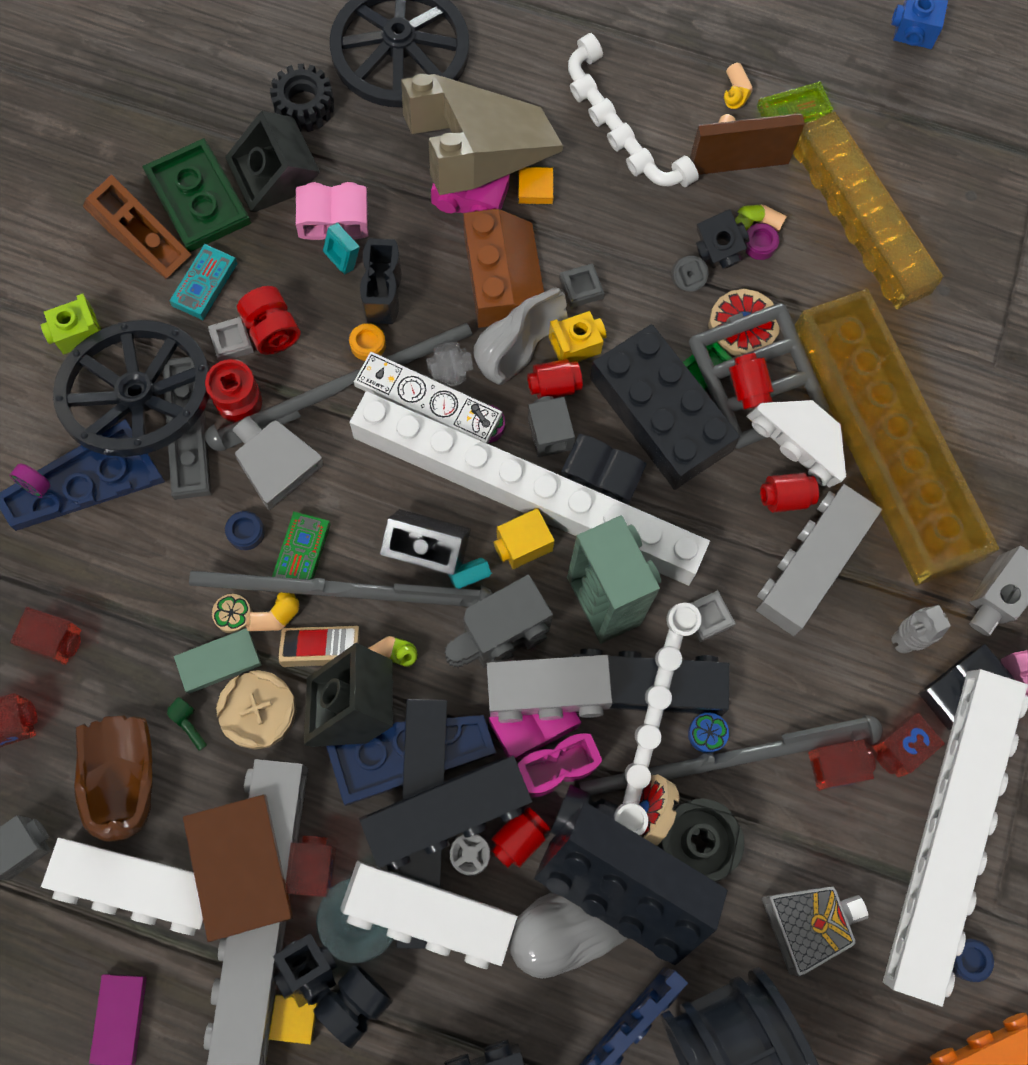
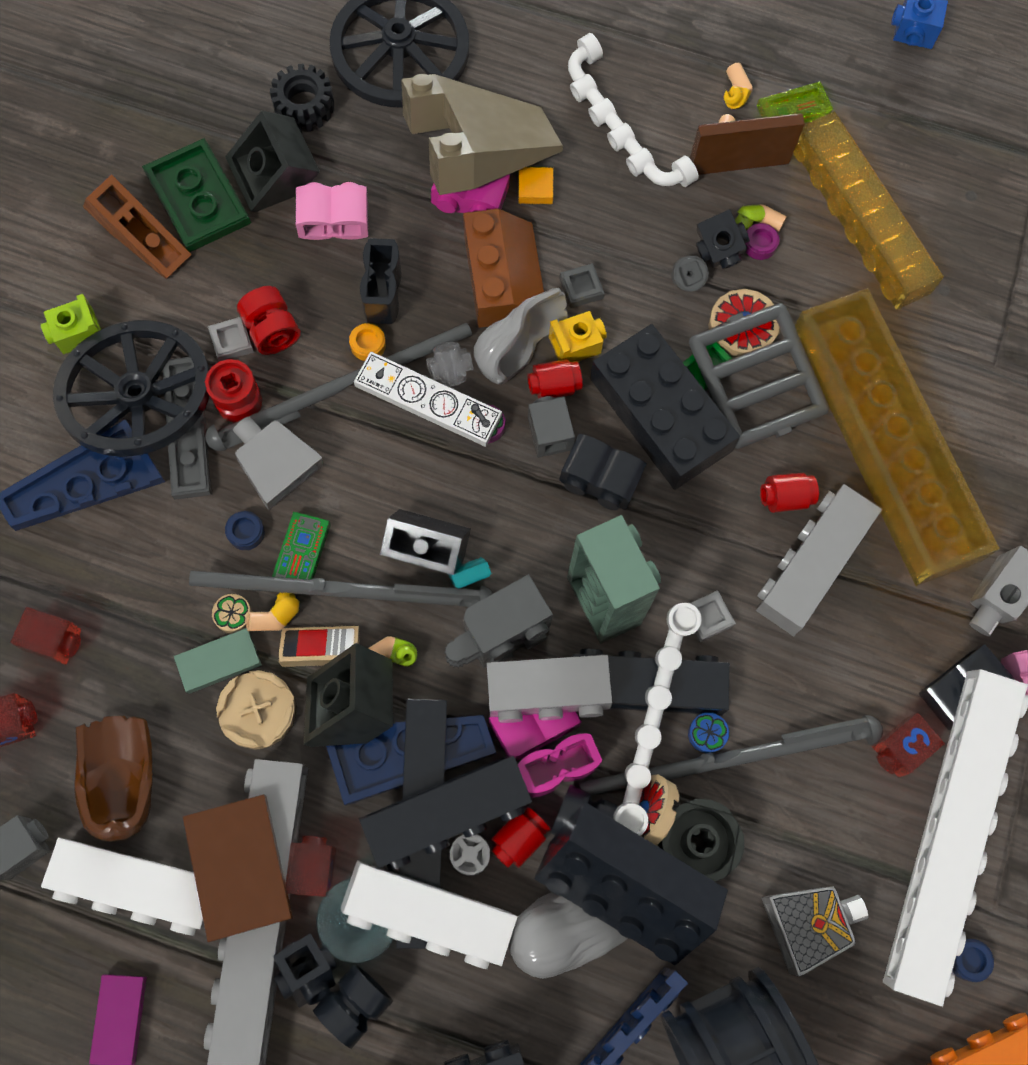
magenta tile [9,463,51,498] -> none
dark green hand [167,697,207,751] -> none
teal tile [169,244,238,320] -> none
yellow tile [268,994,318,1045] -> none
teal tile [323,223,360,275] -> none
white brick [349,391,710,586] -> none
yellow brick [493,508,555,569] -> none
red brick [729,353,774,410] -> none
white slope [746,400,846,487] -> none
clear red brick [808,739,876,791] -> none
light grey hinge [892,605,951,654] -> none

